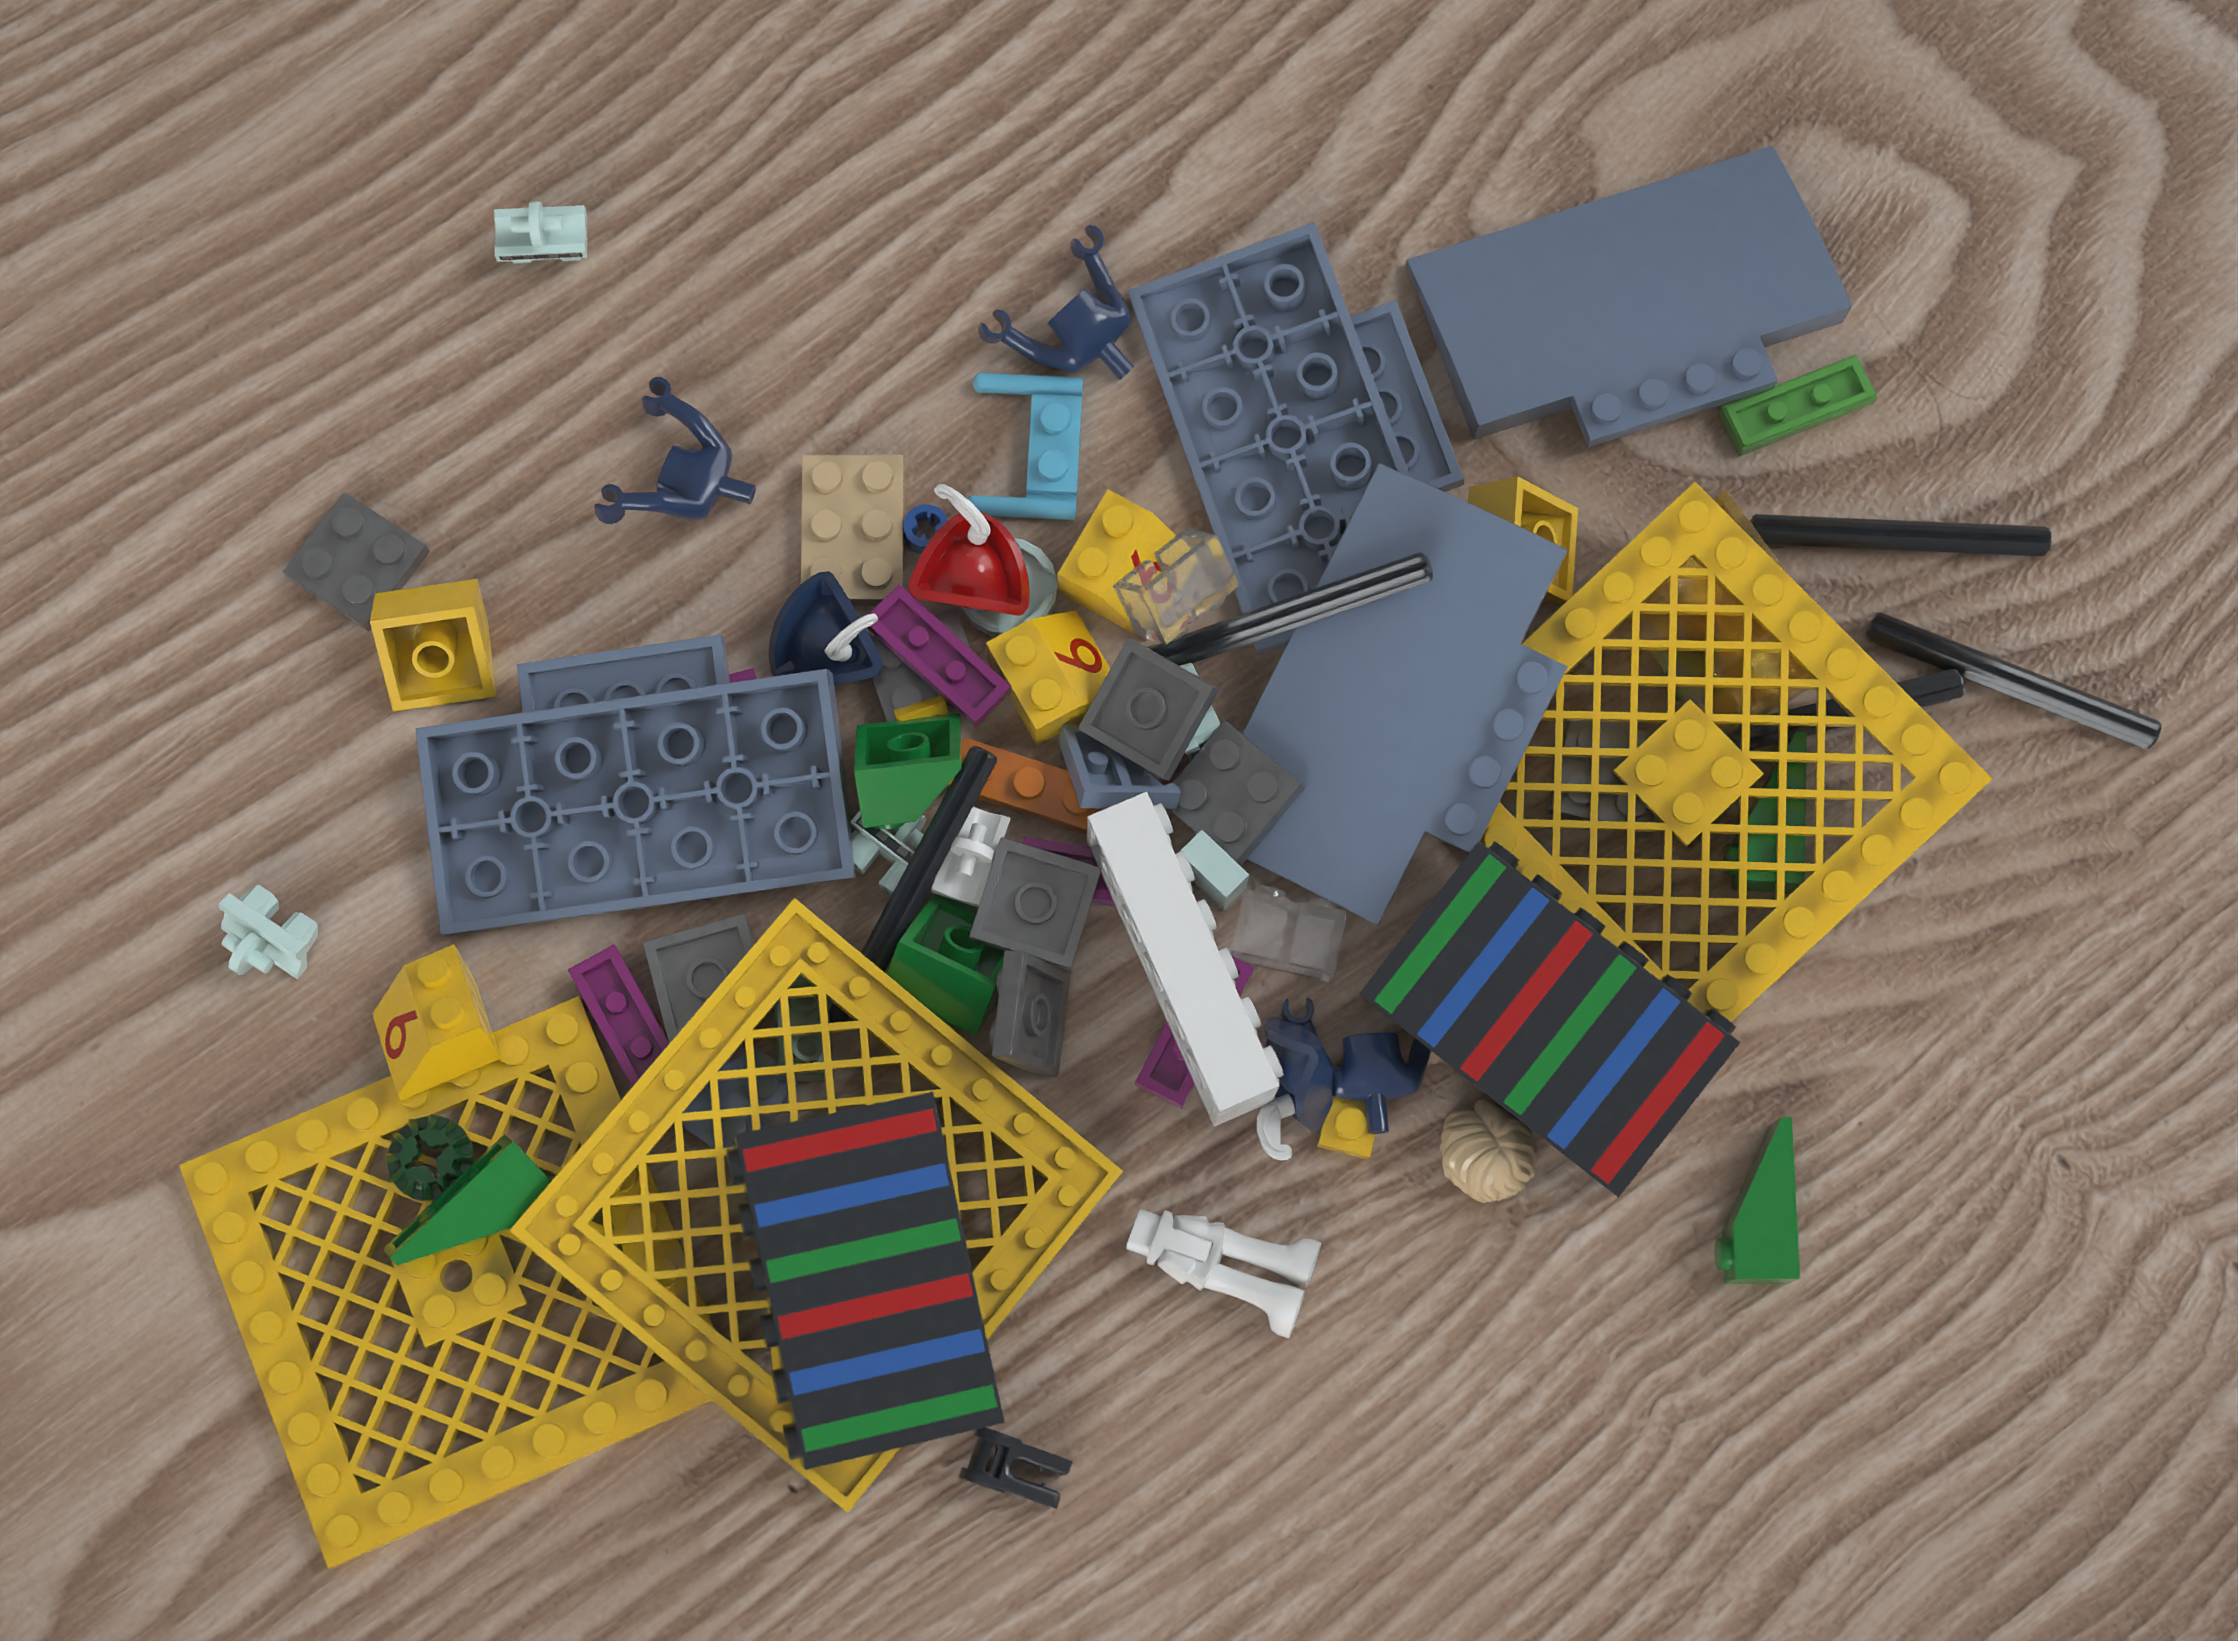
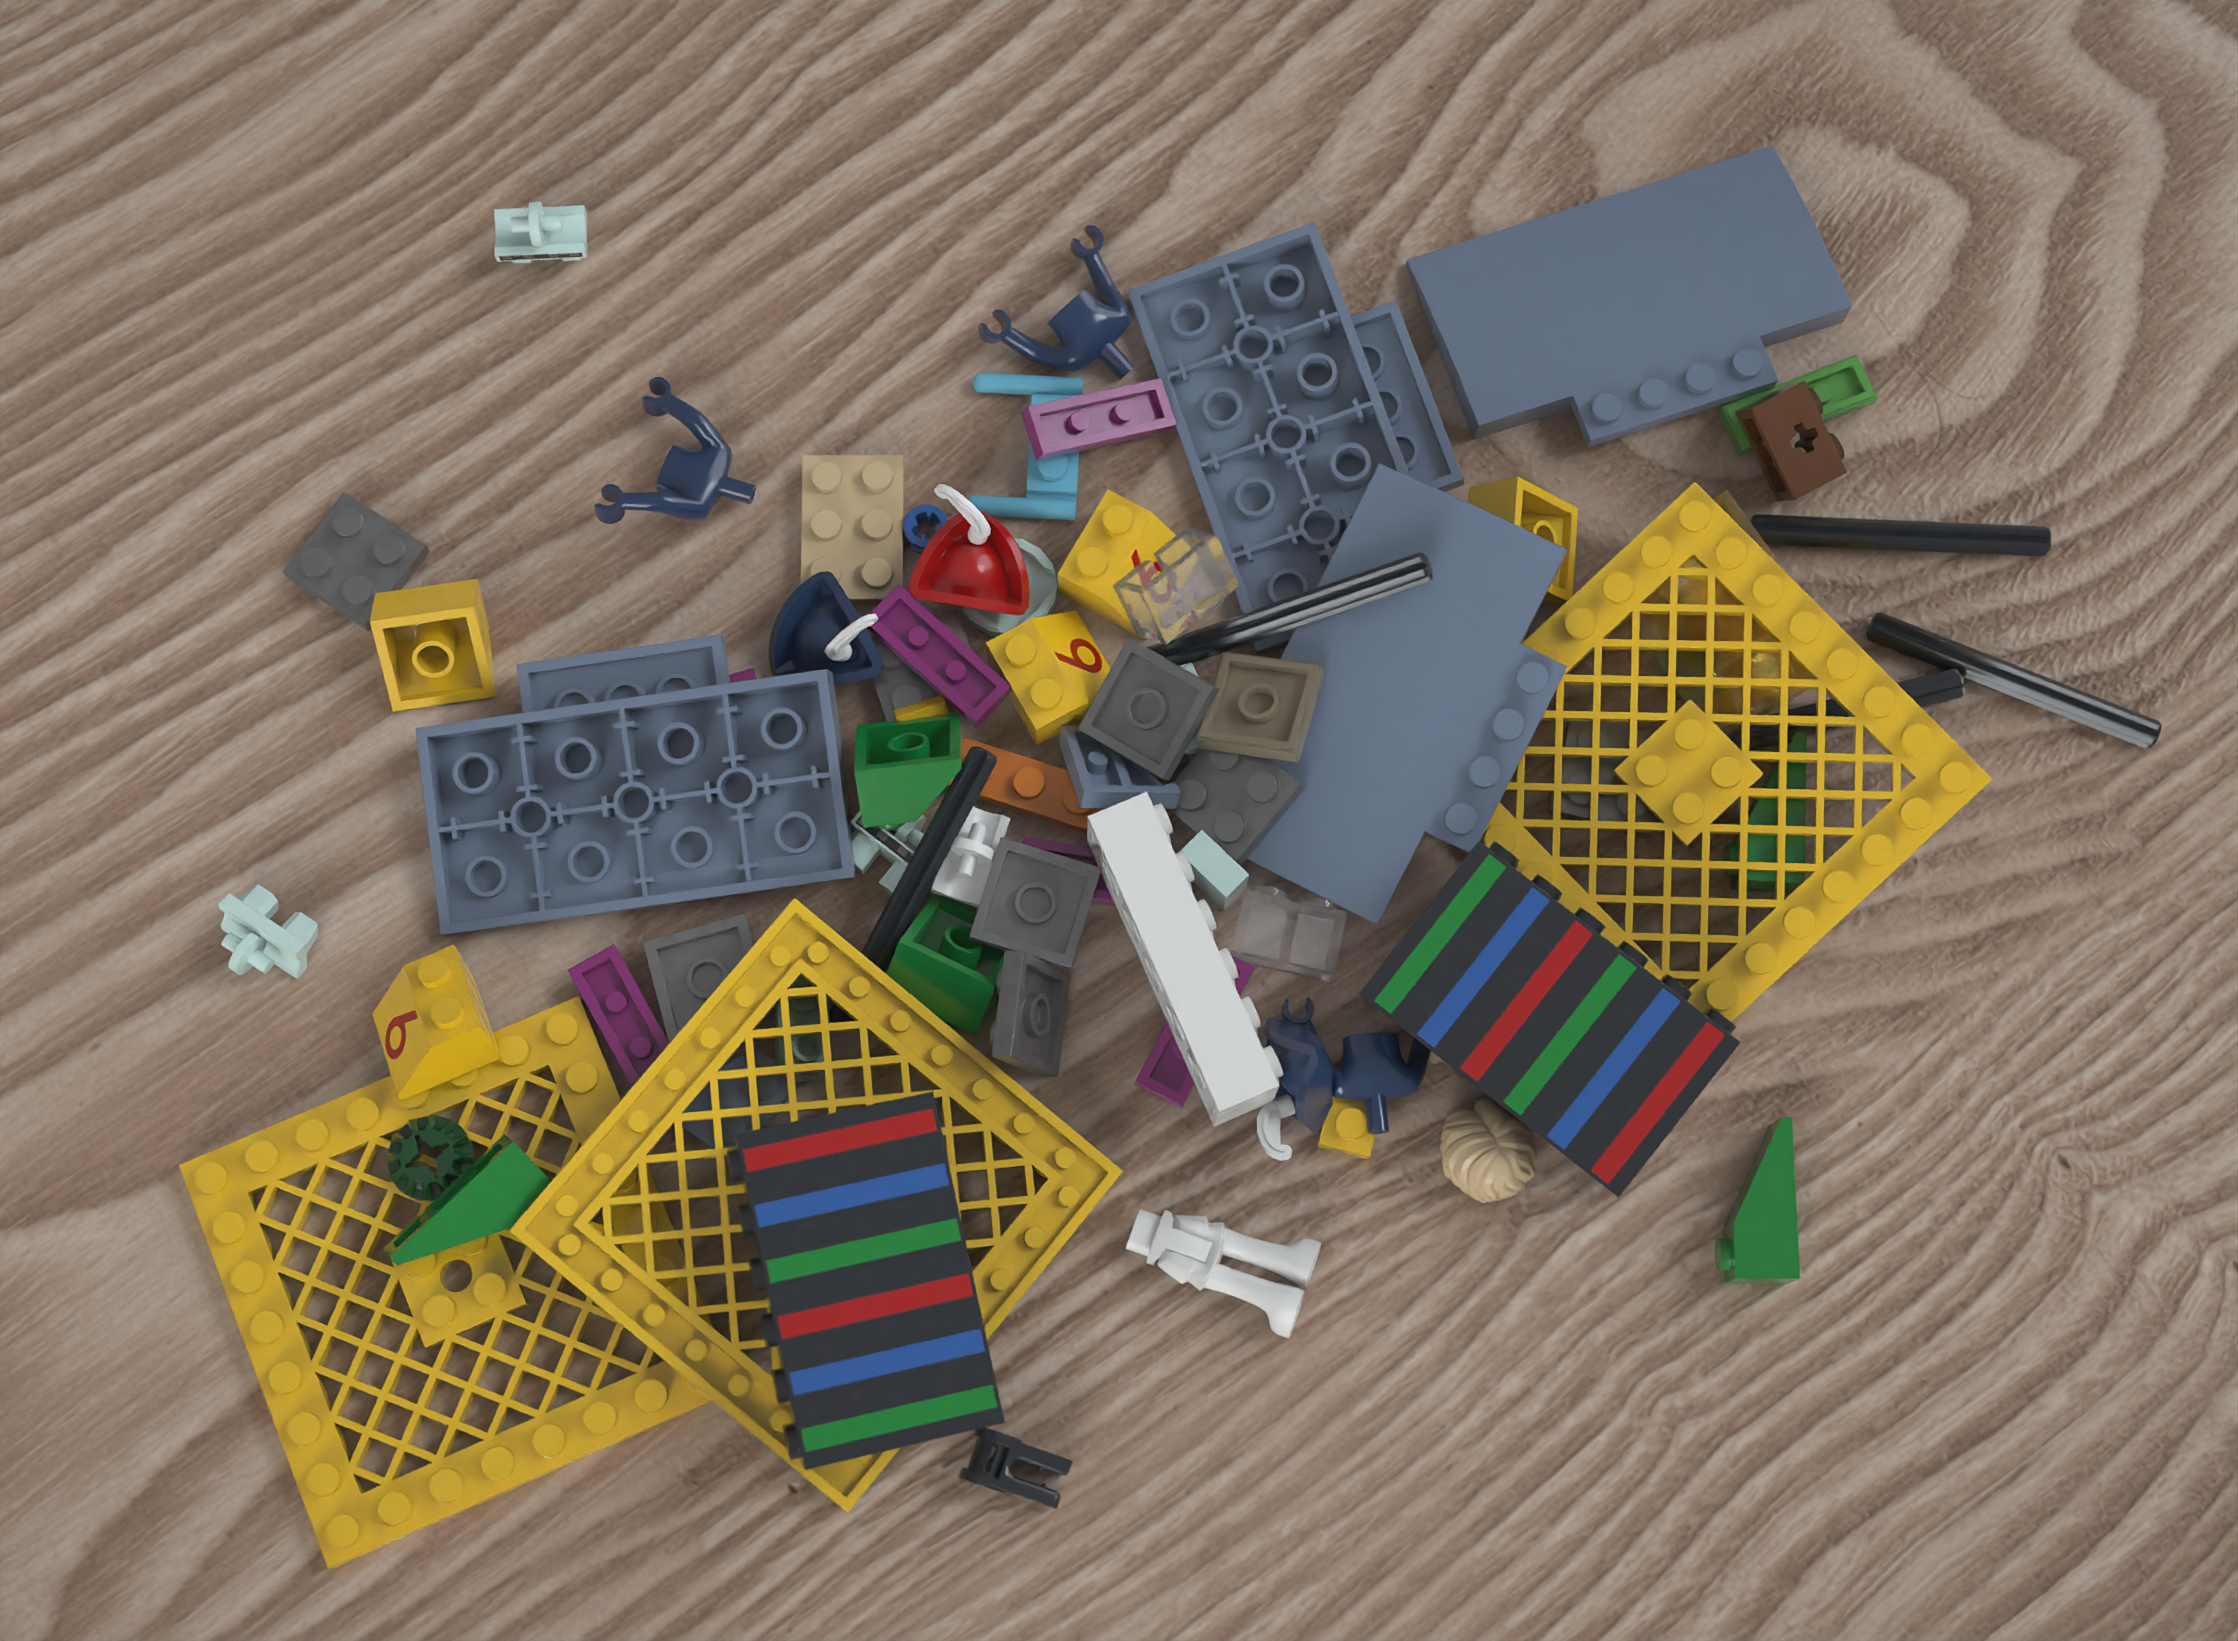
none -> plate [1021,378,1176,460]
none -> dark tan tile [1196,652,1325,763]
none -> reddish brown brick [1735,381,1847,502]

